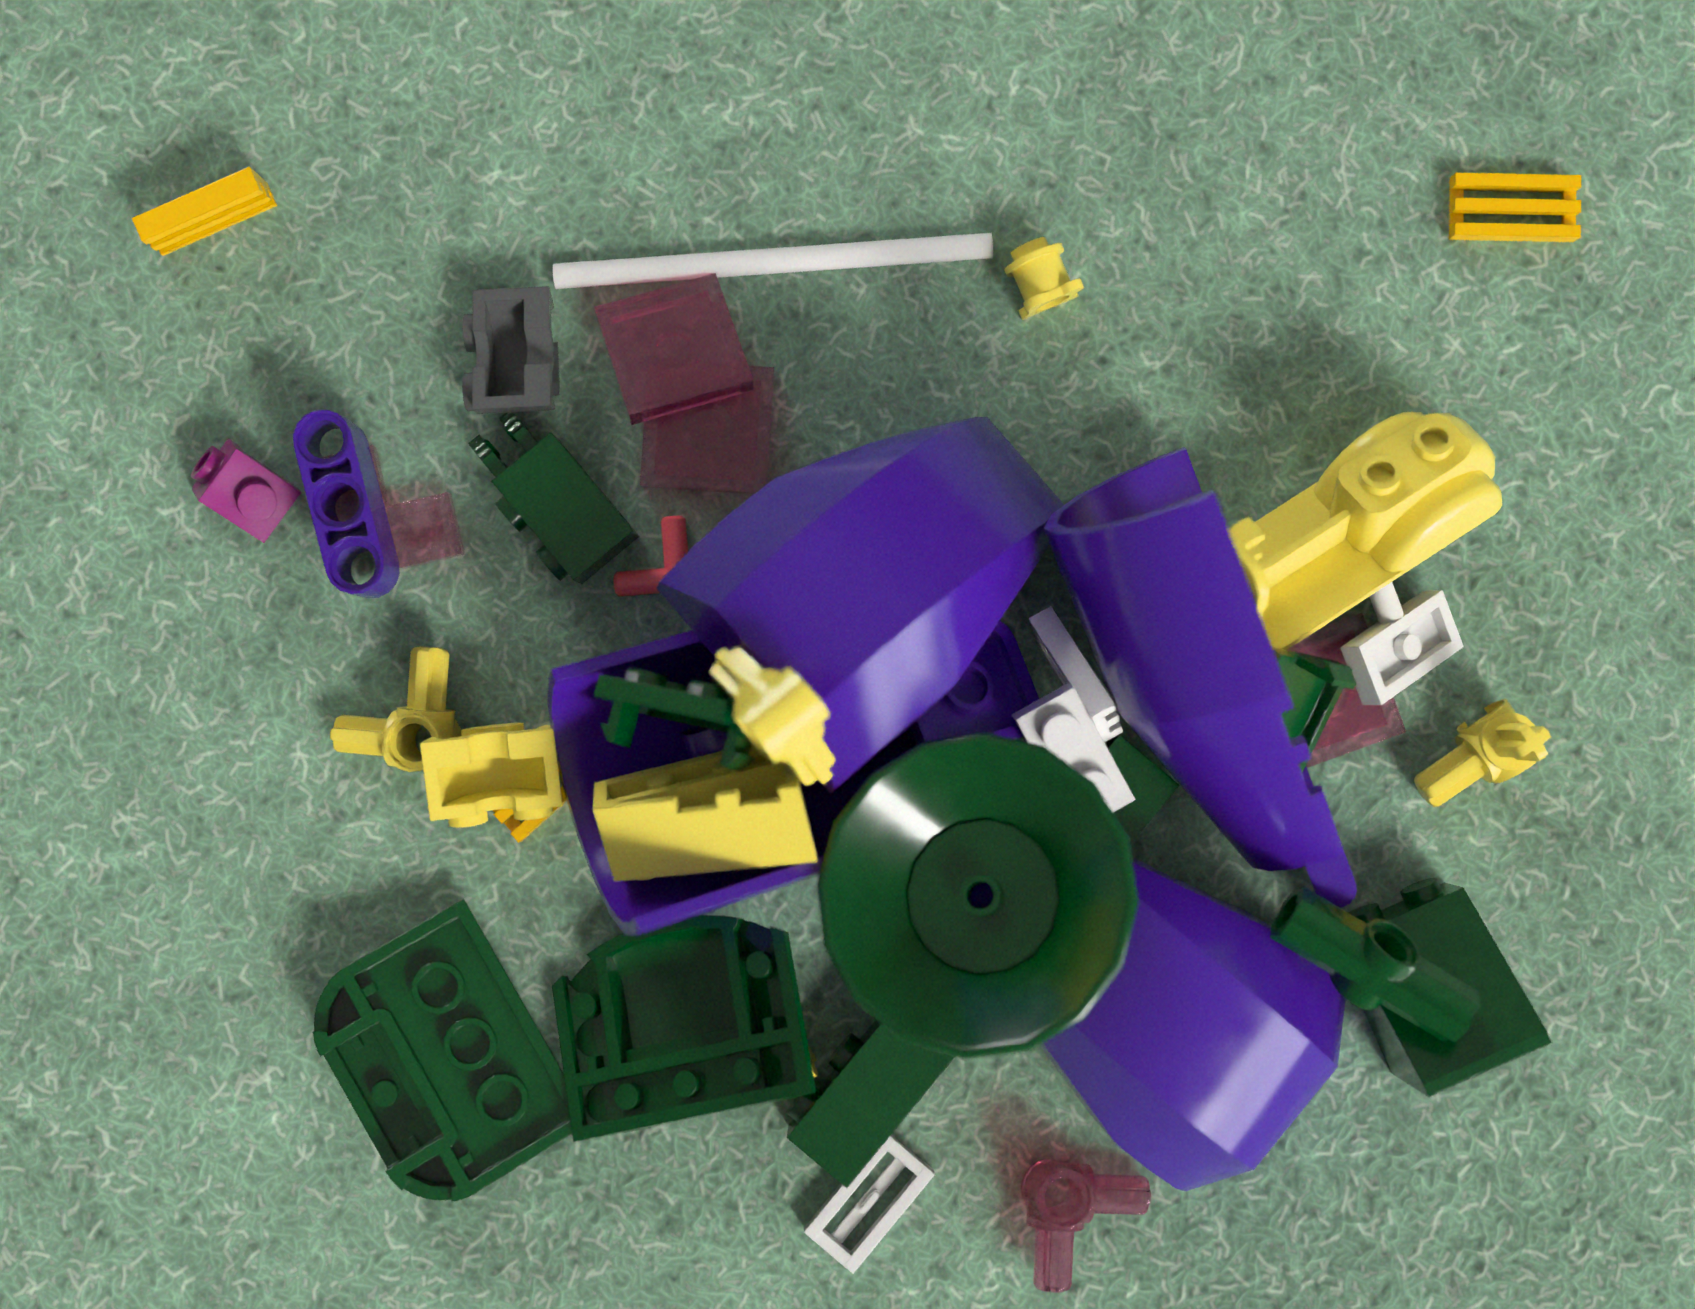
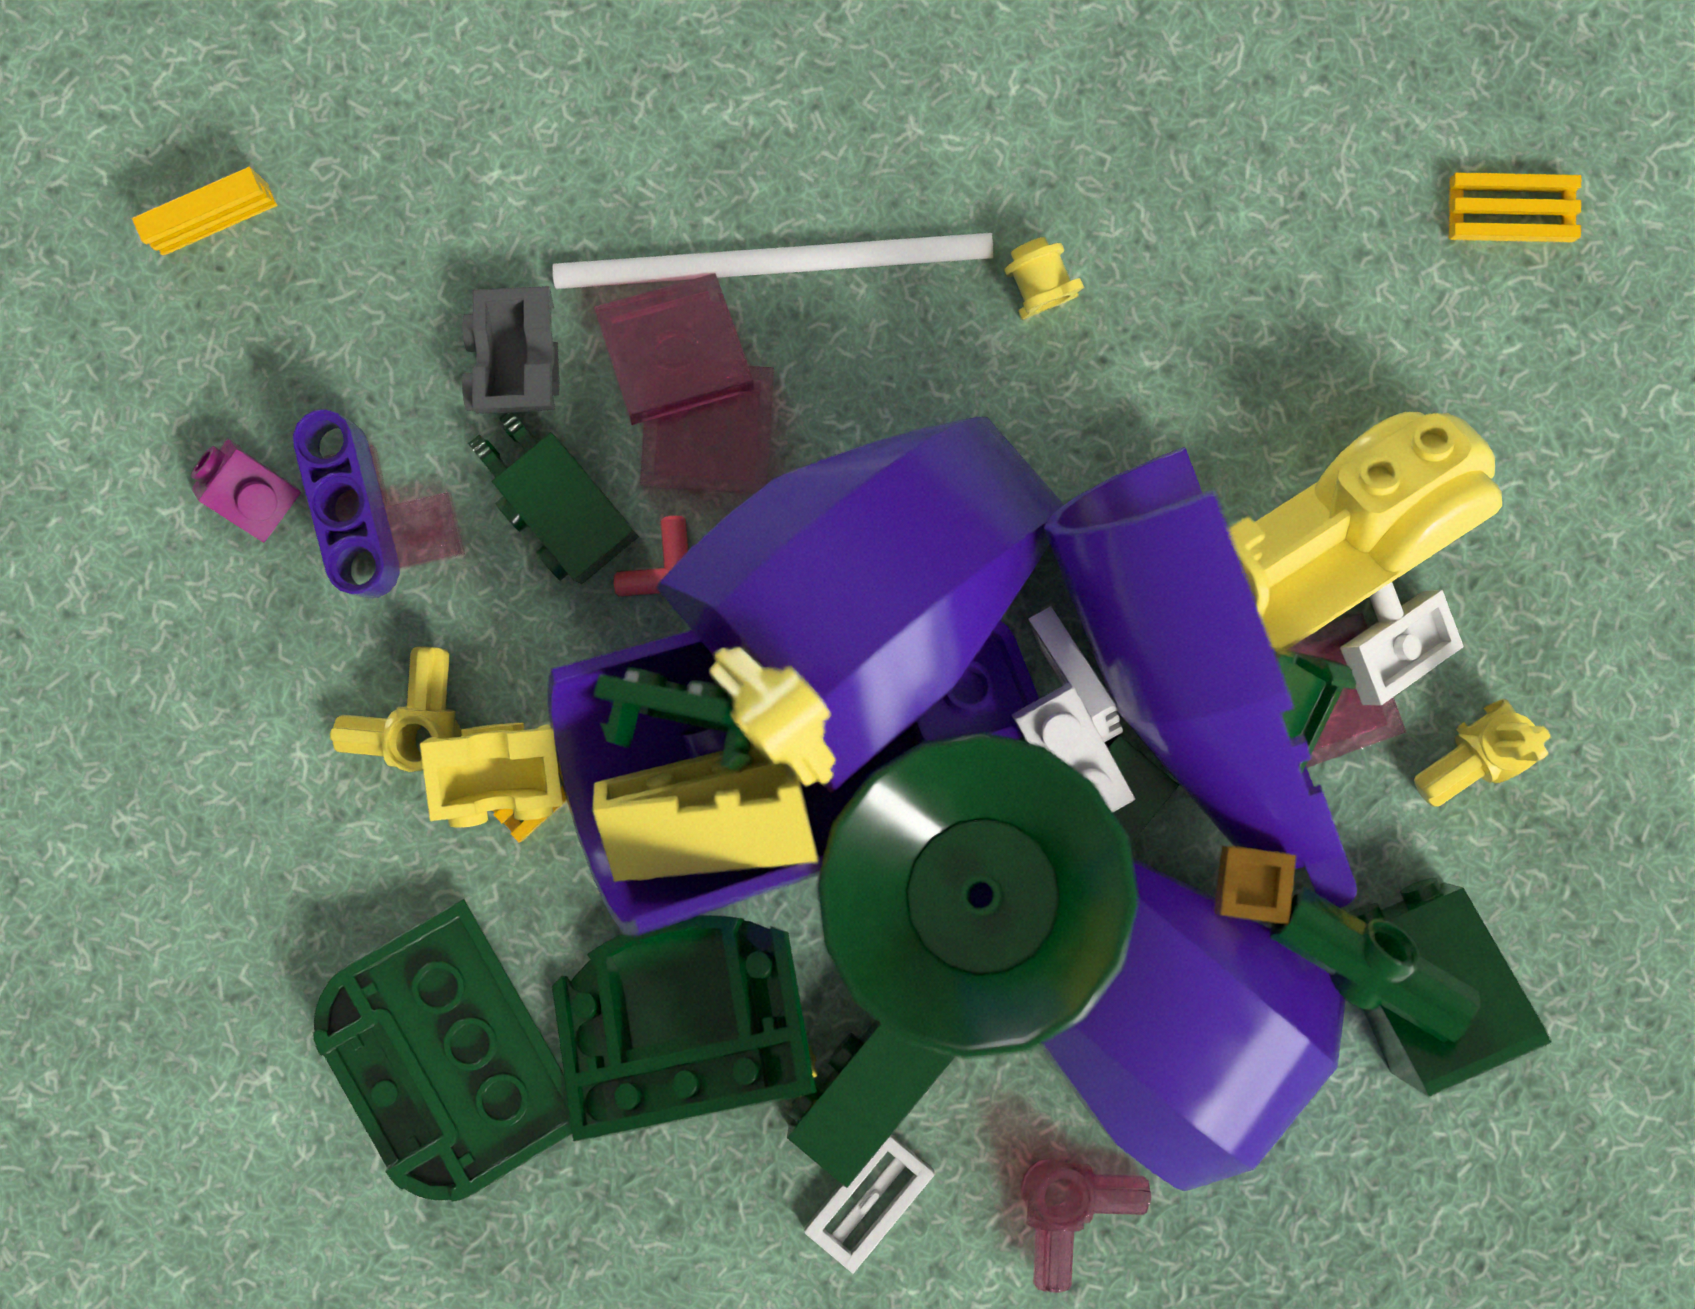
none -> pearl gold plate [1214,845,1296,924]

